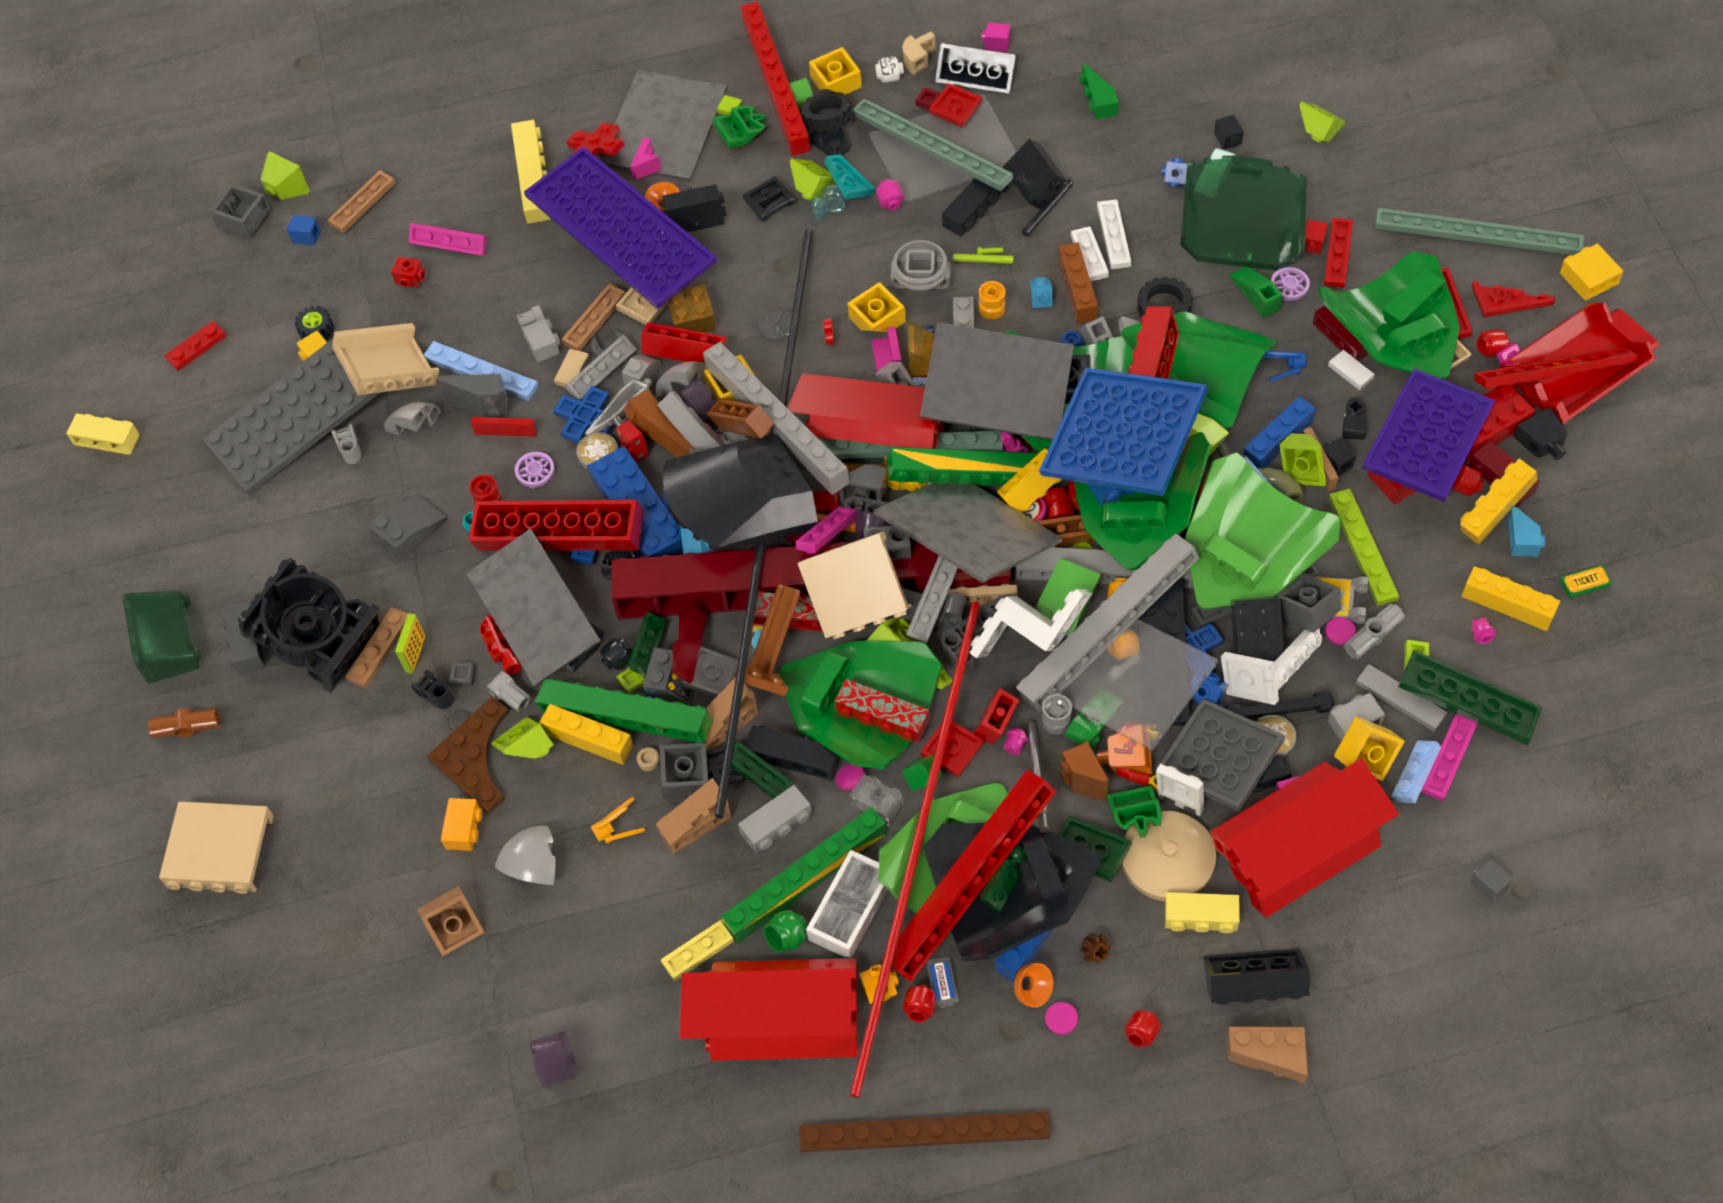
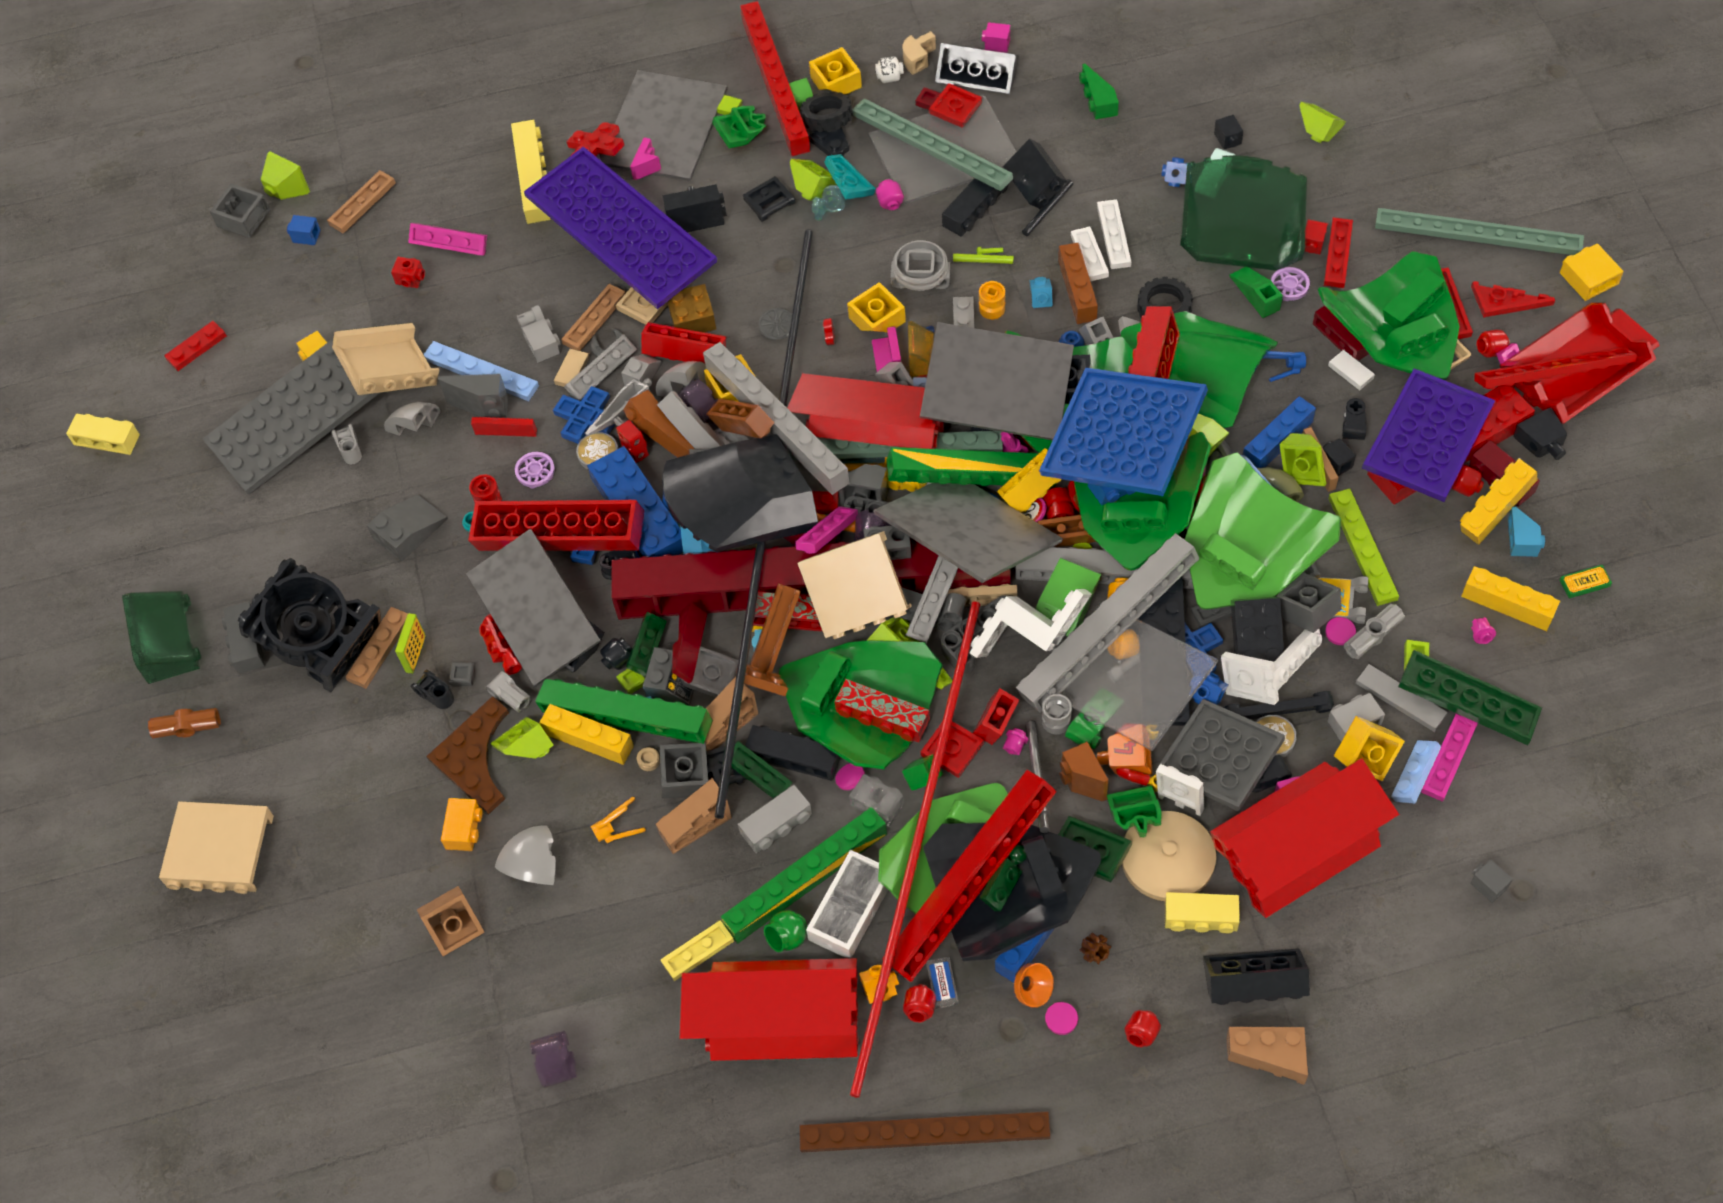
black wheel [295,306,334,341] -> none
orange piece [645,182,680,214] -> none

